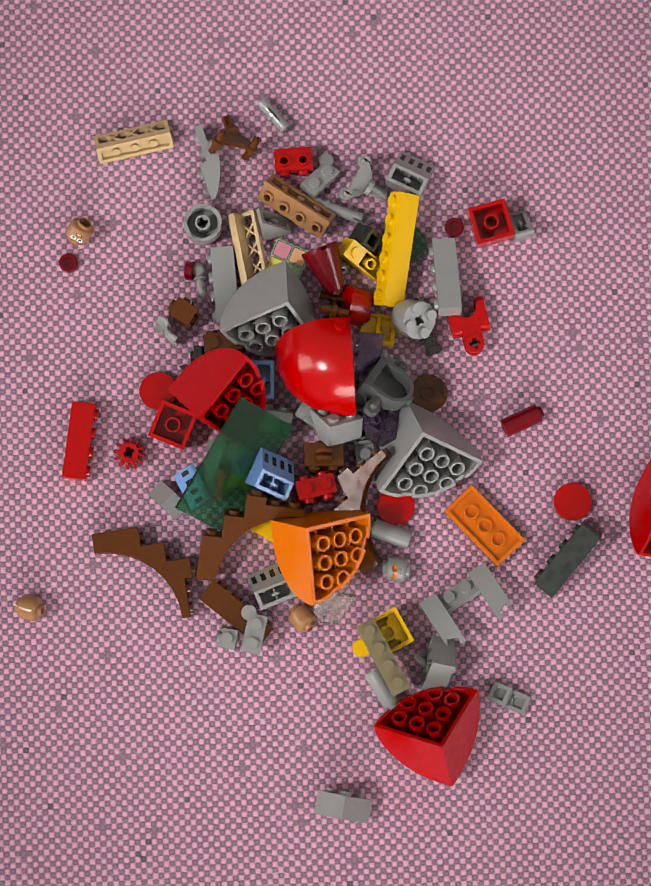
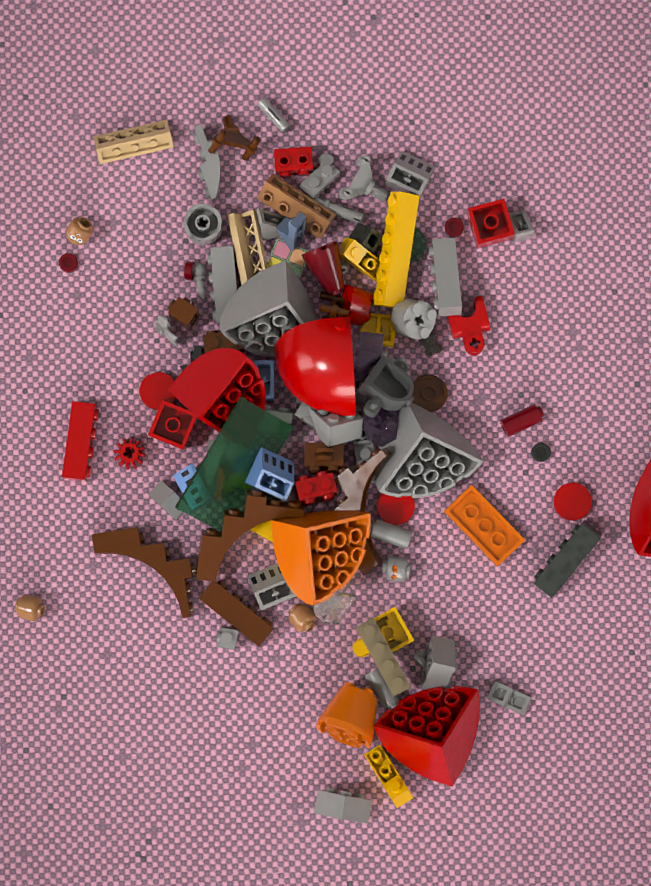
light grey hinge [241,605,268,655] -> none
light grey wedge [419,563,512,646] -> none
none -> sand blue slope [276,212,306,251]
none -> orange cone [315,682,378,748]
none -> yellow slope [364,745,413,808]
none -> pearl dark grey tile [531,443,551,462]

